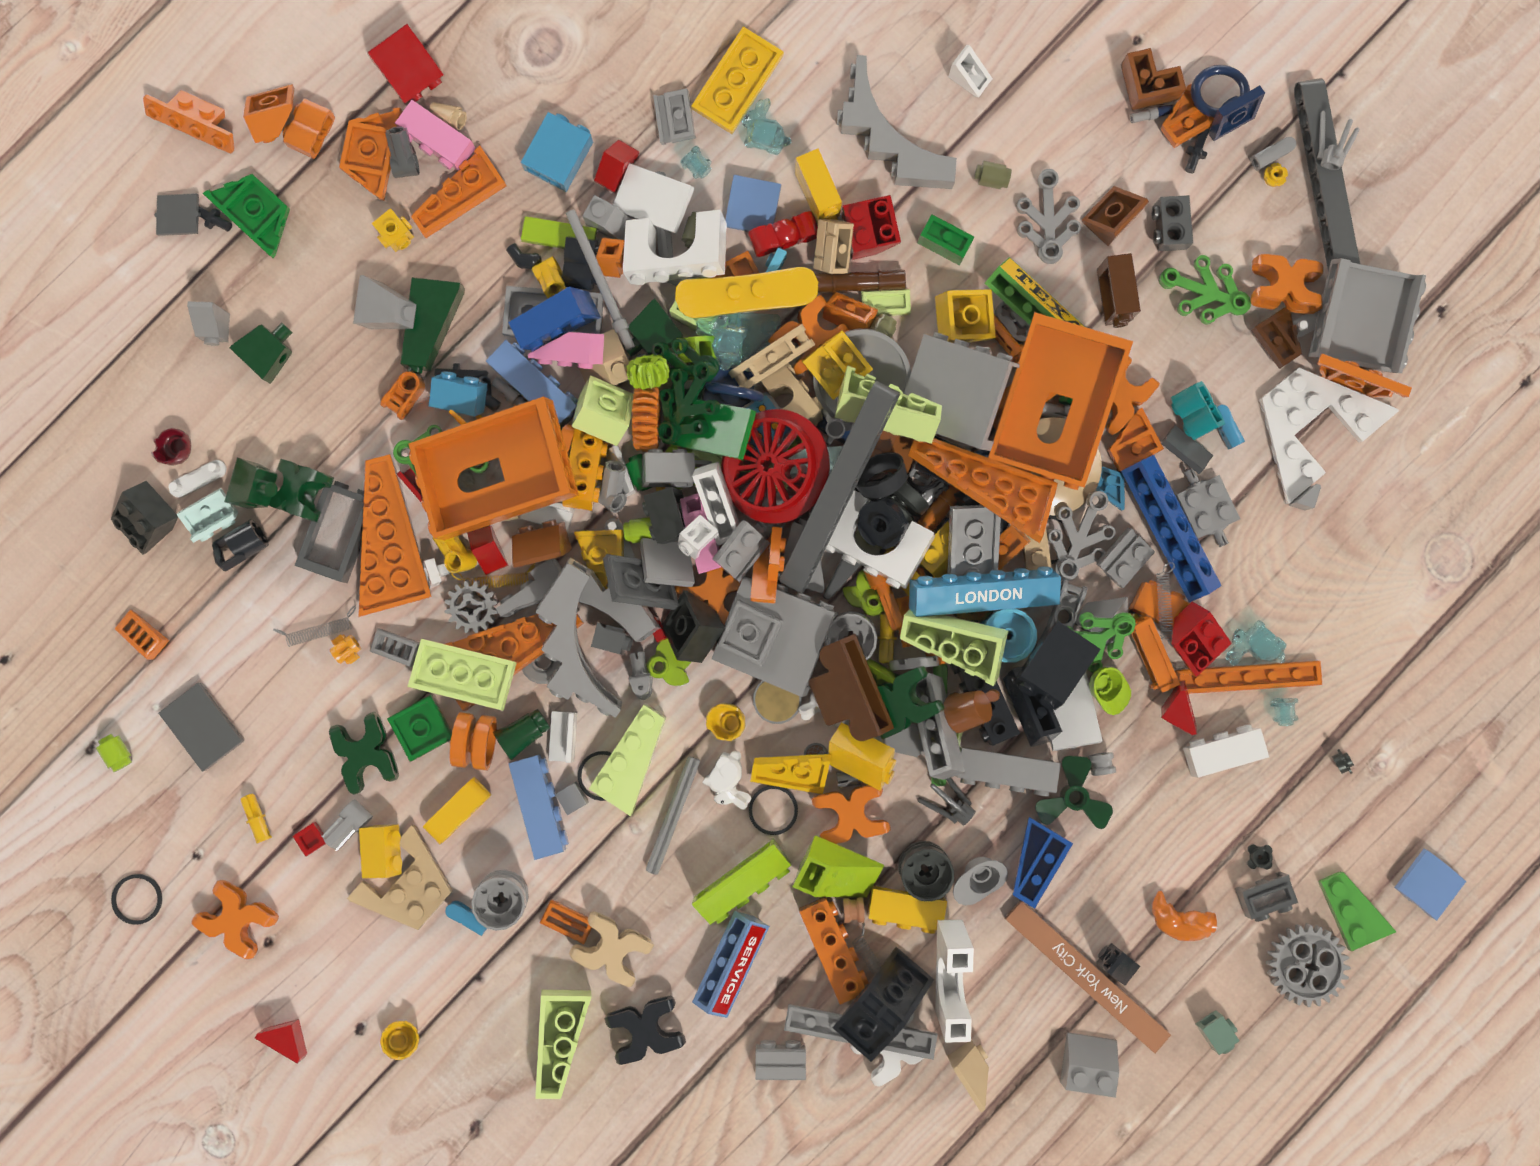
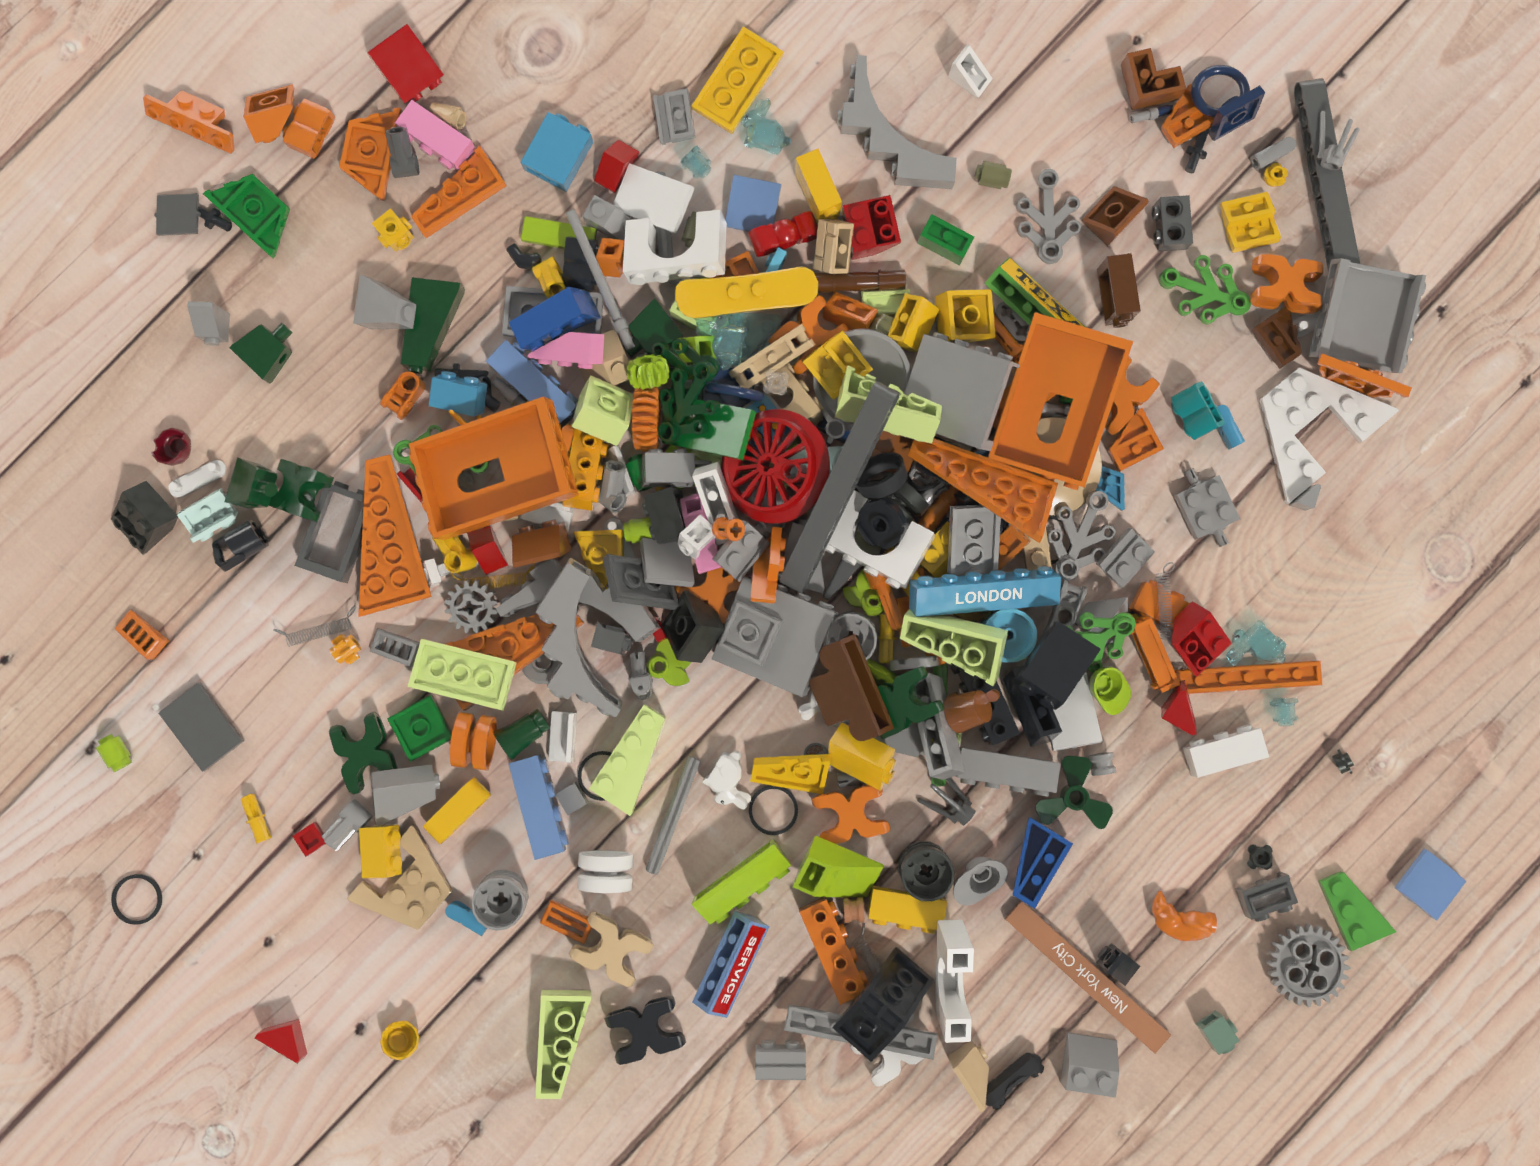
orange piece [192,880,279,959] -> none
yellow hair [706,703,746,741] -> none
pearl gold tile [753,681,801,724] -> none
blue brick [1121,455,1222,602] -> none
dark grey tile [1161,425,1213,474] -> none
none -> light grey slope [371,764,440,826]
none -> white wheel [577,850,633,893]
none -> orange bush [712,517,745,541]
none -> clear plate [763,369,789,395]
none -> yellow brick [887,293,939,353]
none -> black piece [986,1053,1044,1110]
none -> yellow slope [1220,191,1281,253]

